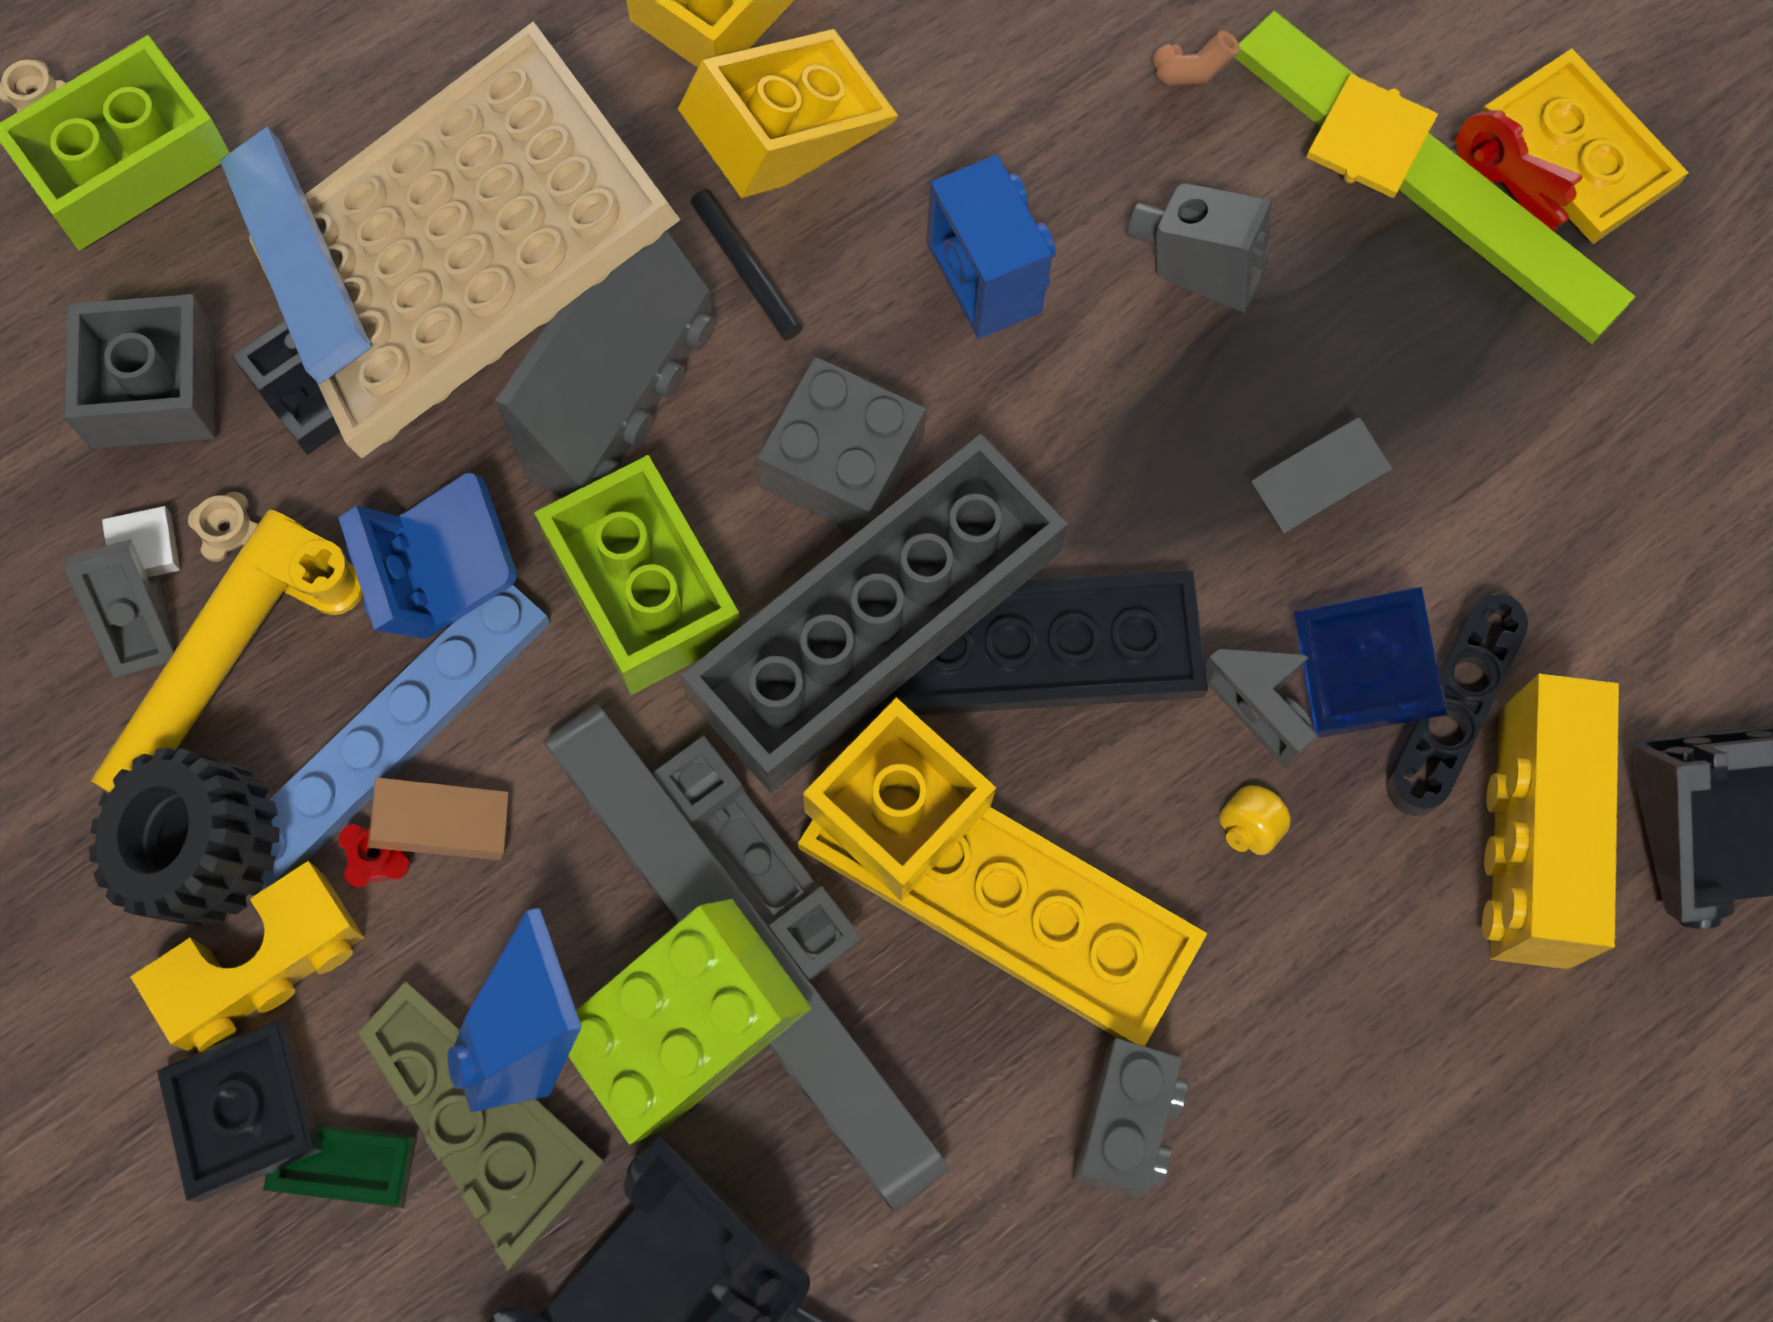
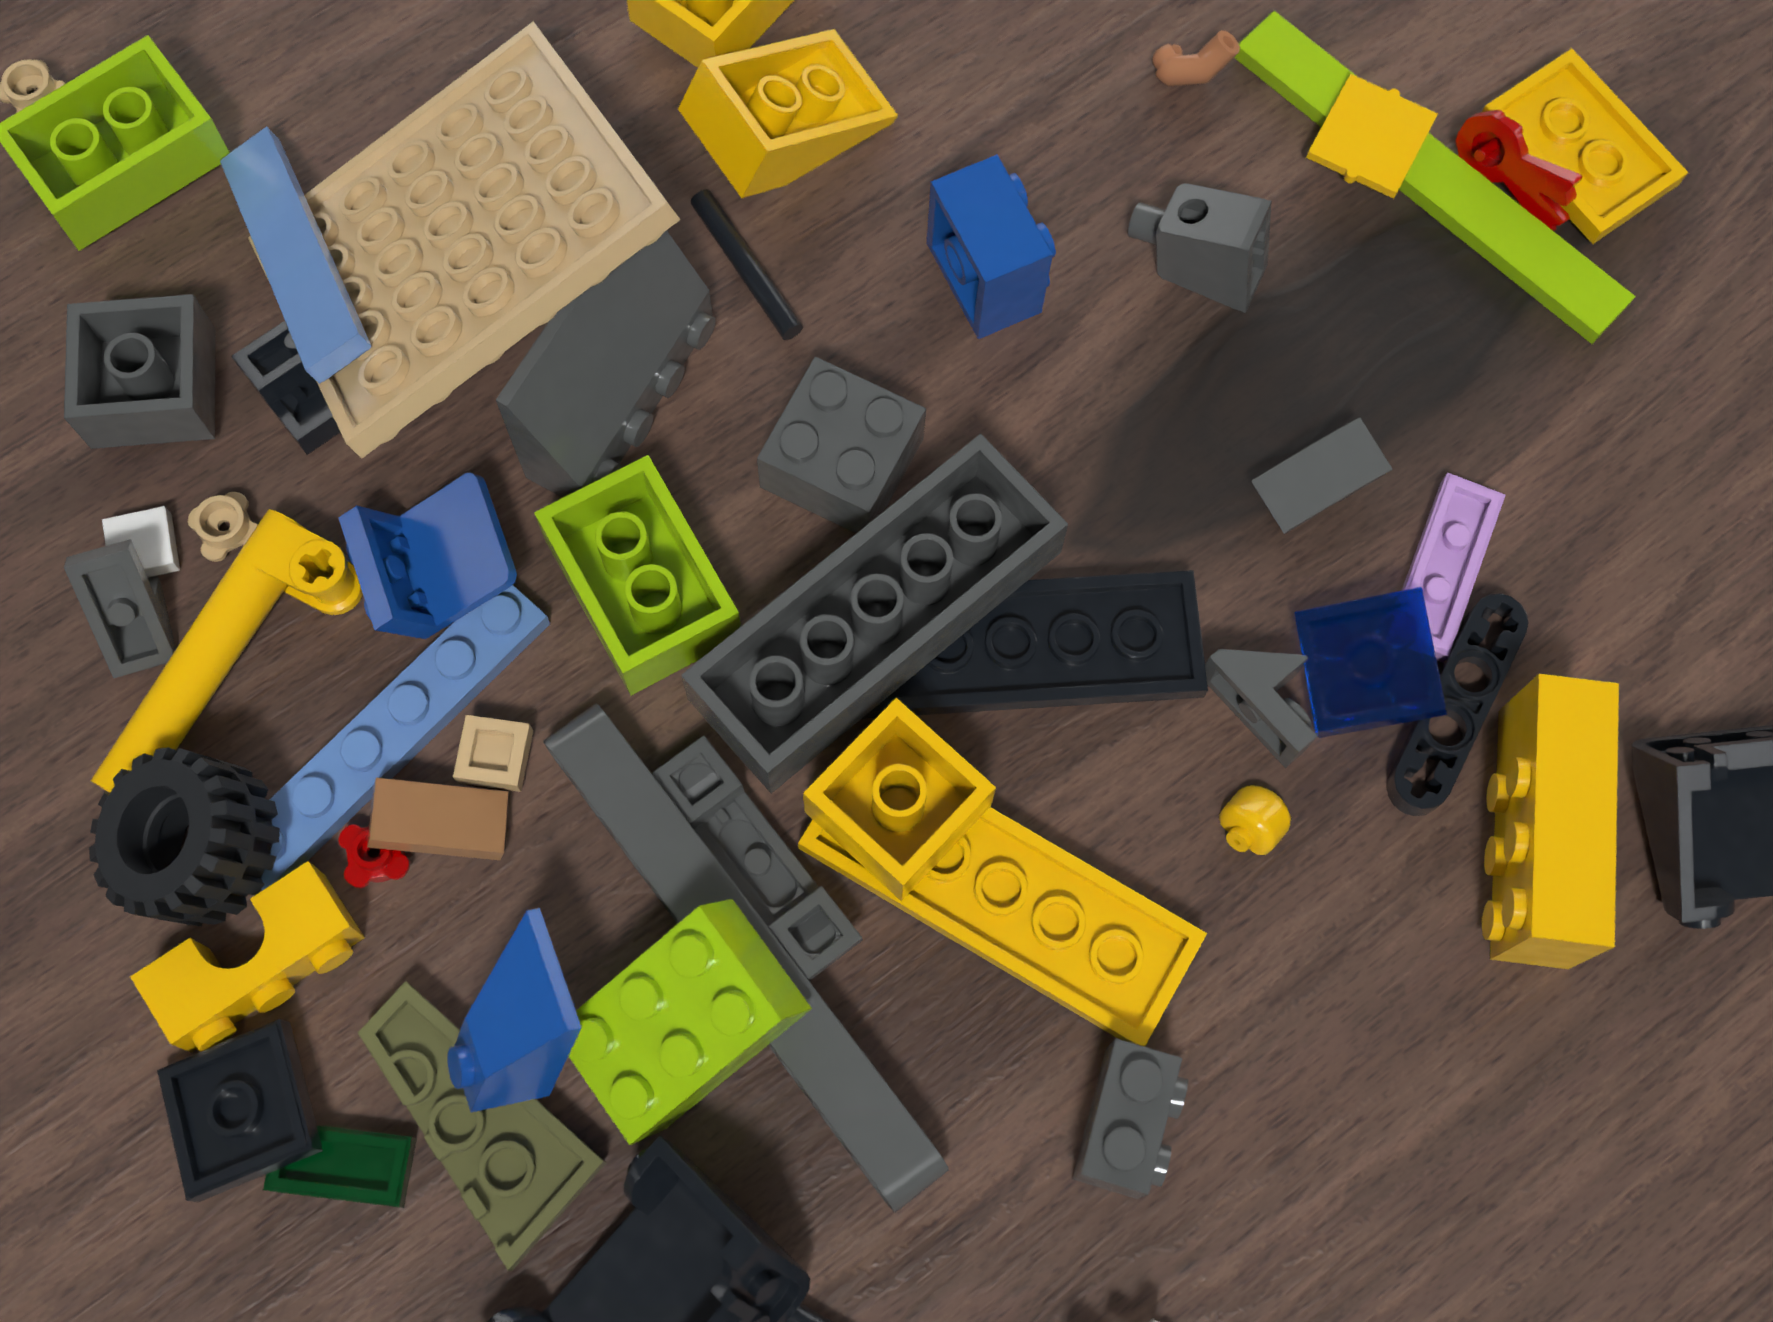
none -> tan plate [453,715,533,792]
none -> lavender tile [1384,472,1505,663]

